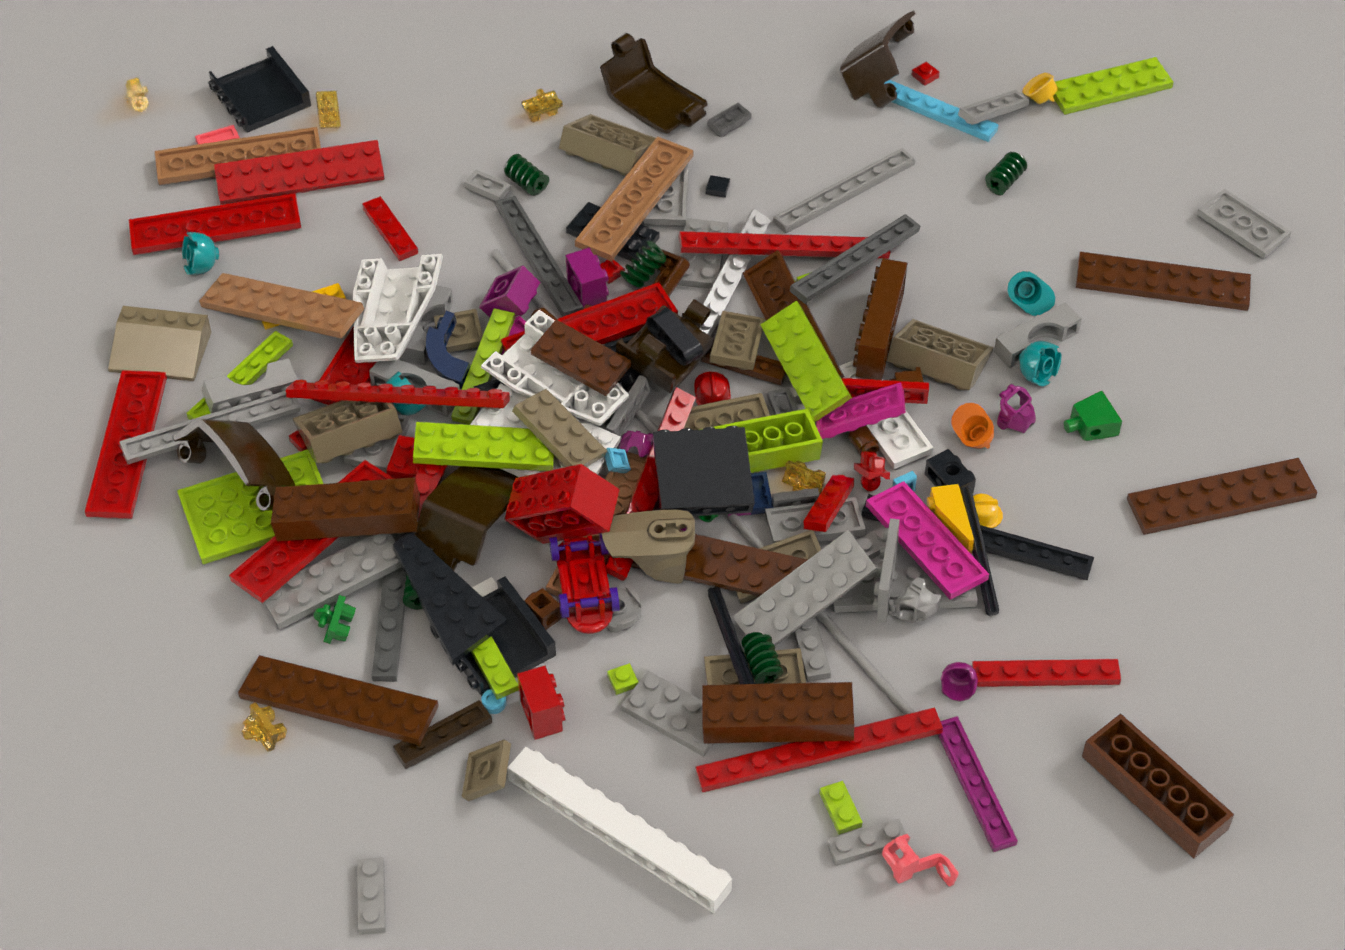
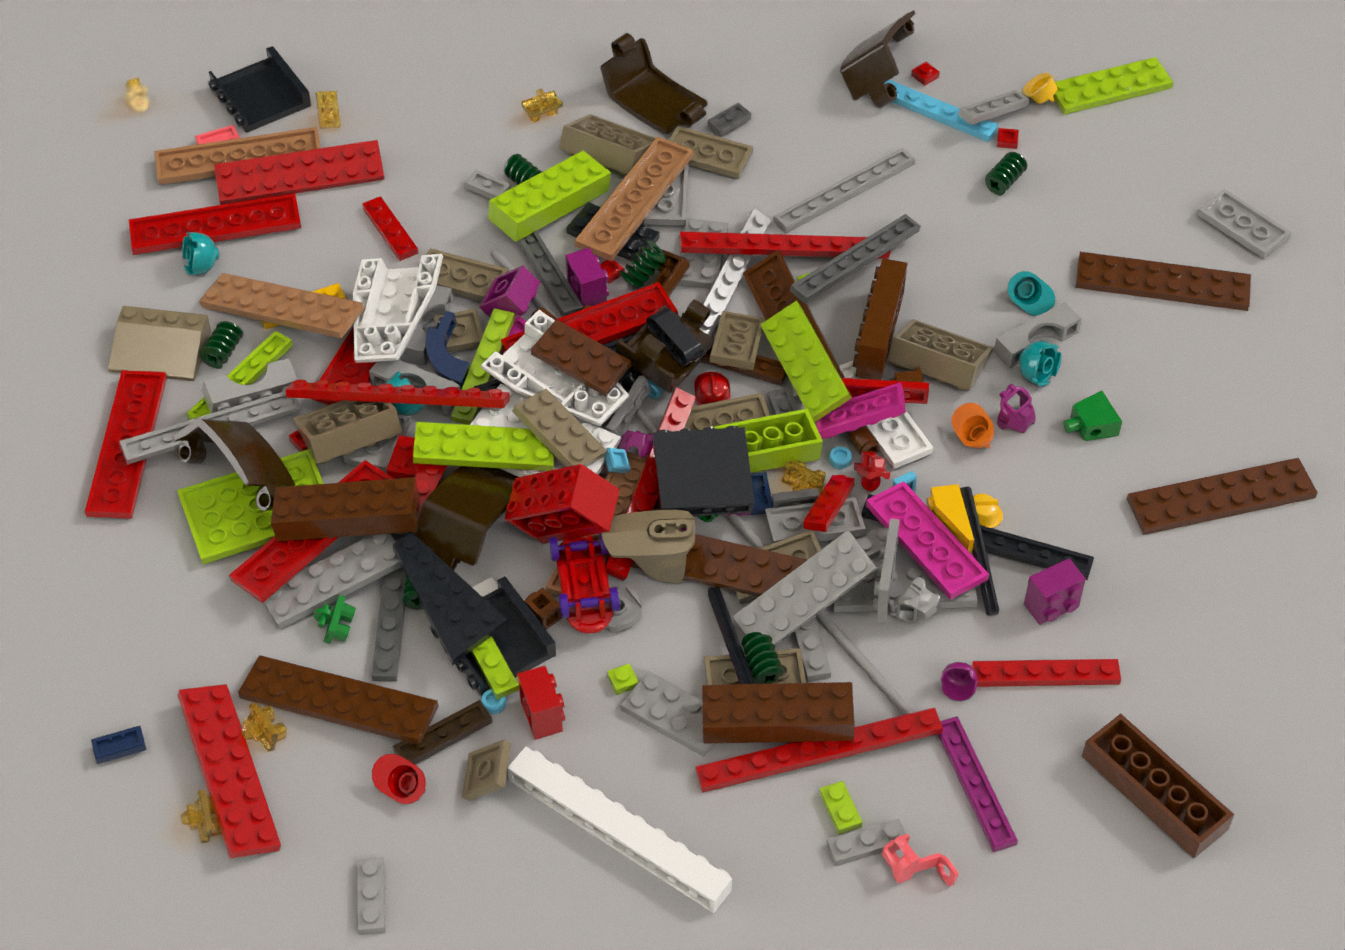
black tile [706,175,730,198] -> none
black brick [924,449,976,493] -> none
none -> dark blue plate [91,725,147,764]
none -> red plate [177,684,281,859]
none -> clear yellow hips [180,790,222,843]
none -> dark green piece [200,321,244,369]
none -> red piece [371,754,426,804]
none -> dark tan plate [426,248,509,302]
none -> lime brick [488,150,611,242]
none -> medium azure tile [647,379,664,399]
none -> dark tan plate [669,126,753,179]
none -> medium azure tile [829,446,852,469]
none -> red tile [997,128,1019,149]
none -> magenta brick [1024,558,1086,625]

